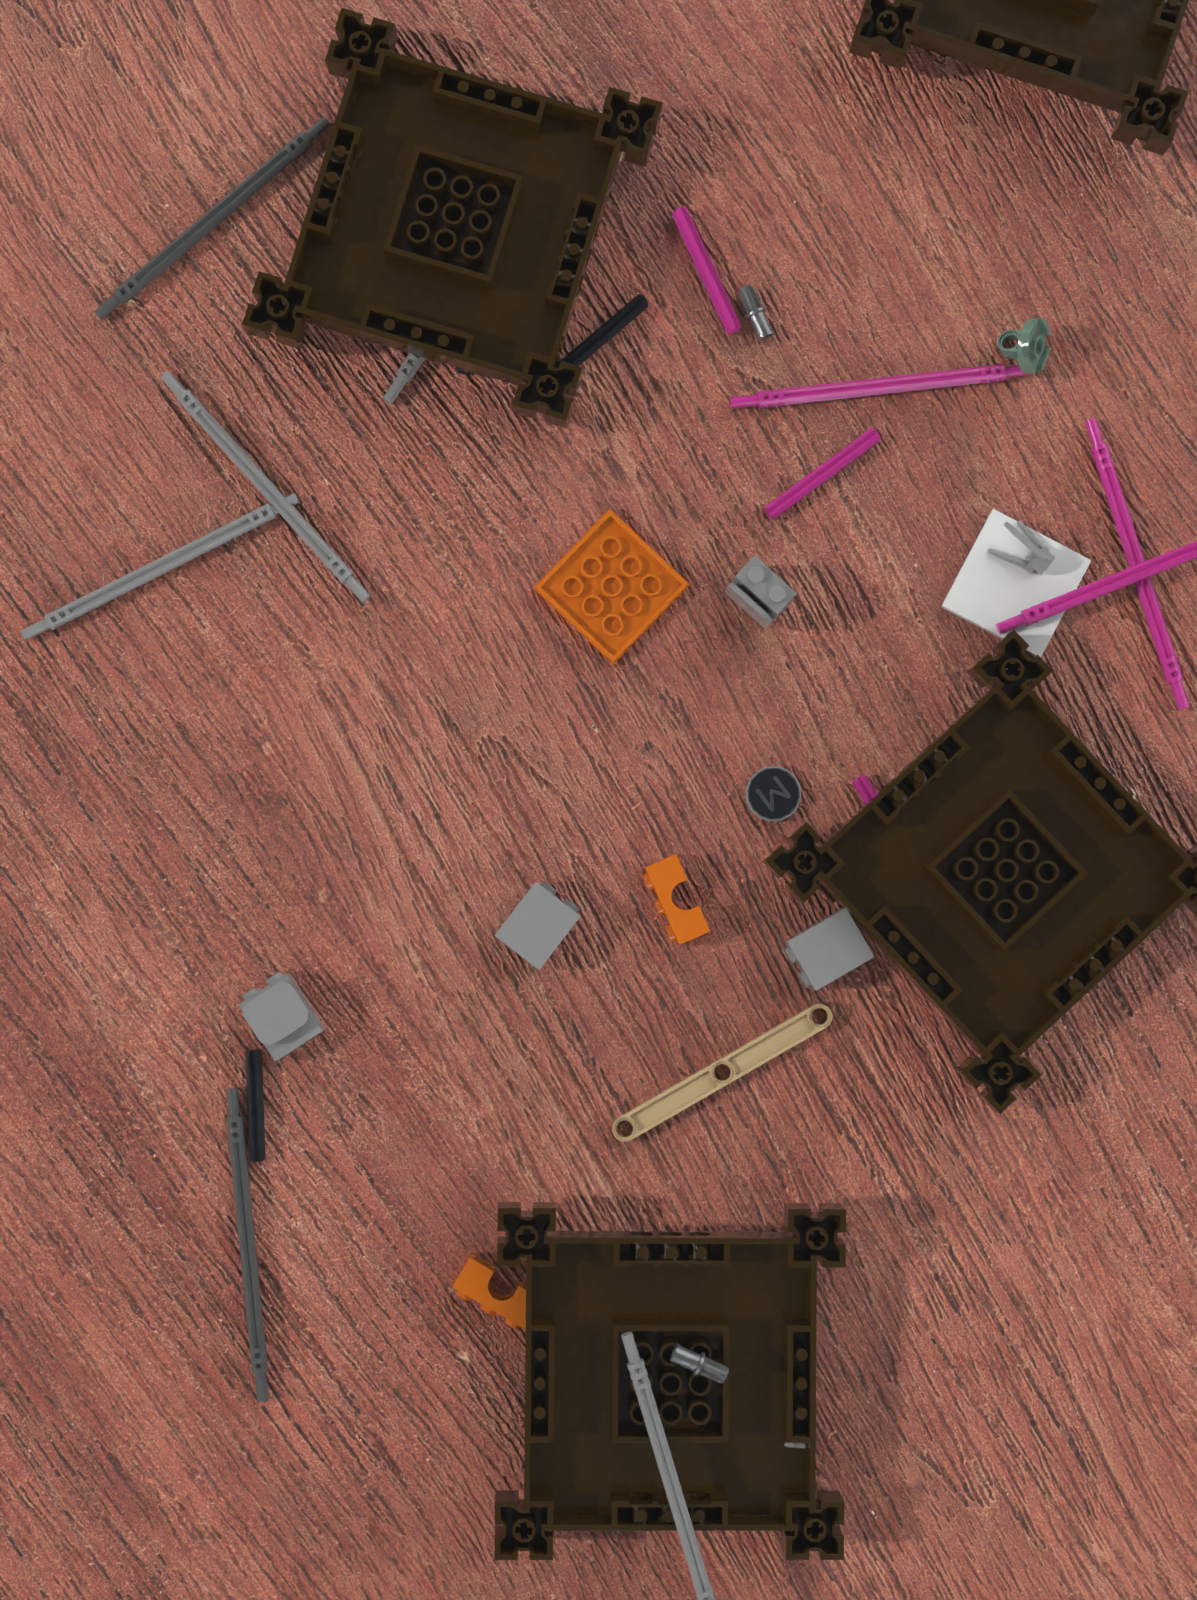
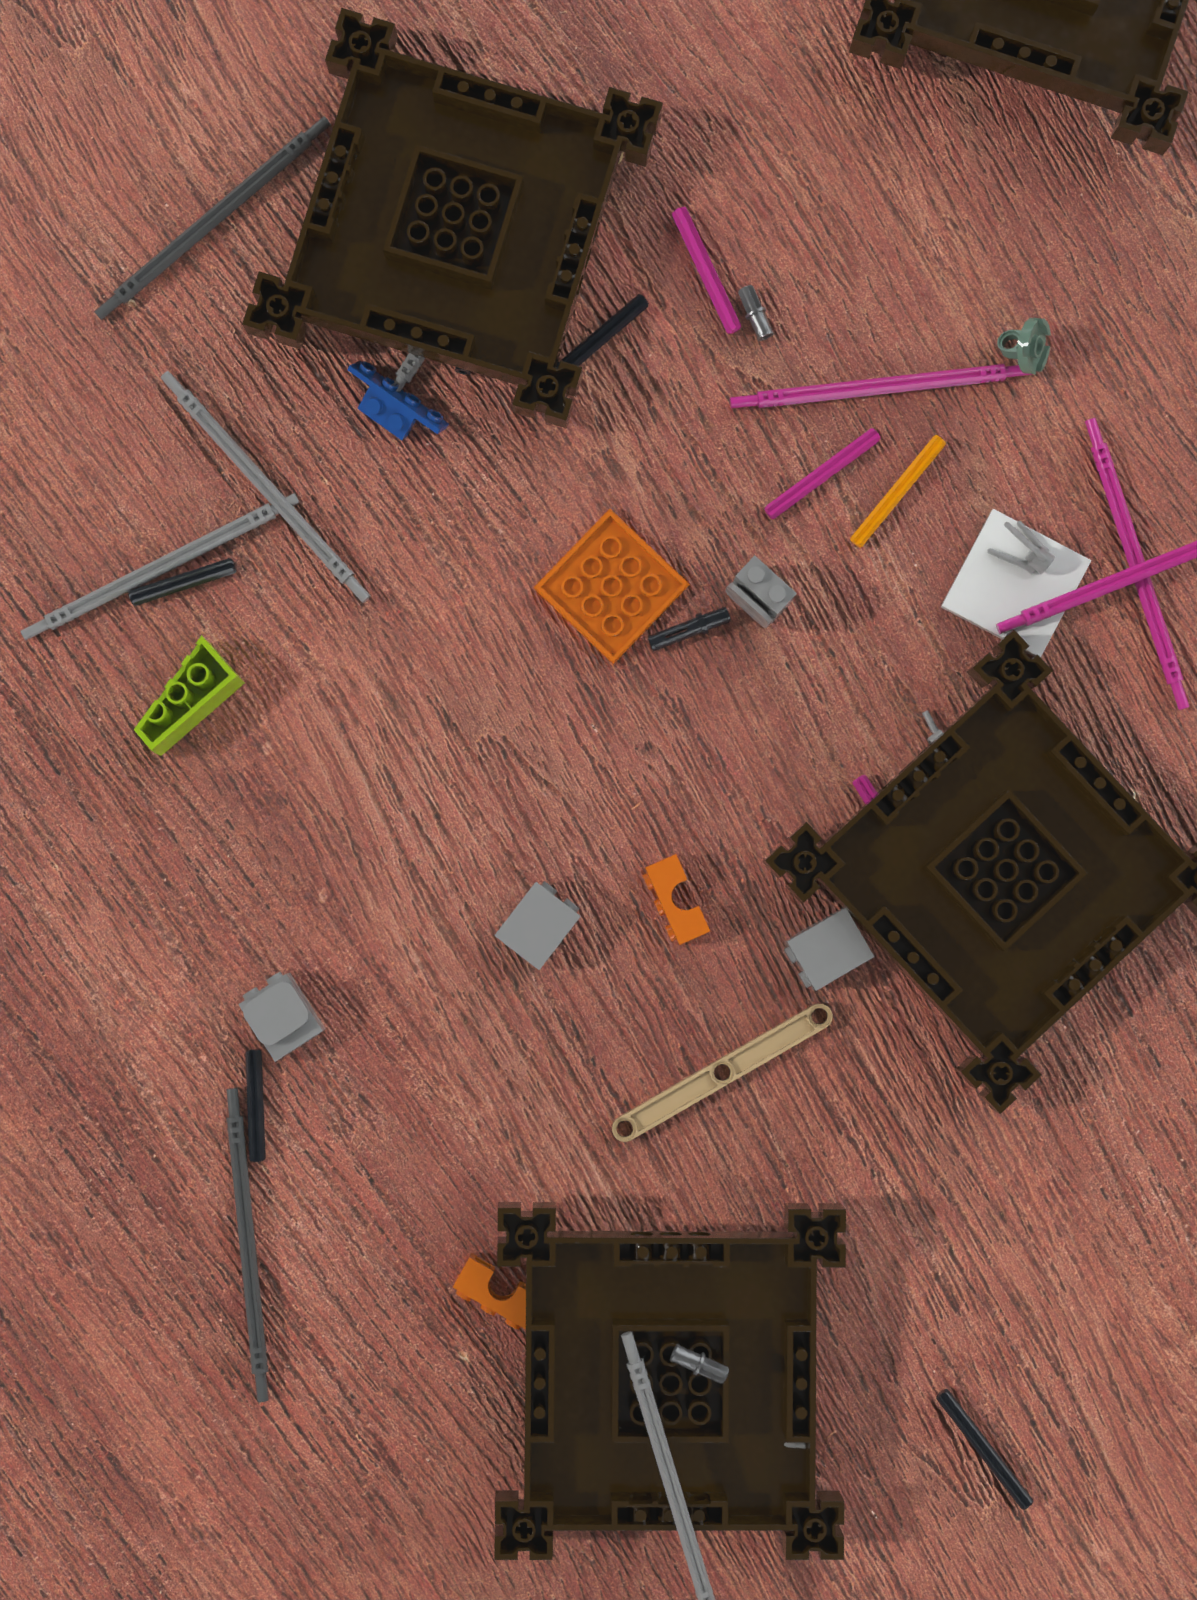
black tile [745,766,801,822] -> none
none -> black axle [128,558,237,606]
none -> lime wedge [134,635,245,756]
none -> blue bracket [347,361,449,440]
none -> black pin [647,606,731,651]
none -> light orange axle [850,435,946,548]
none -> light grey hand [922,710,942,744]
none -> black axle [936,1389,1033,1510]

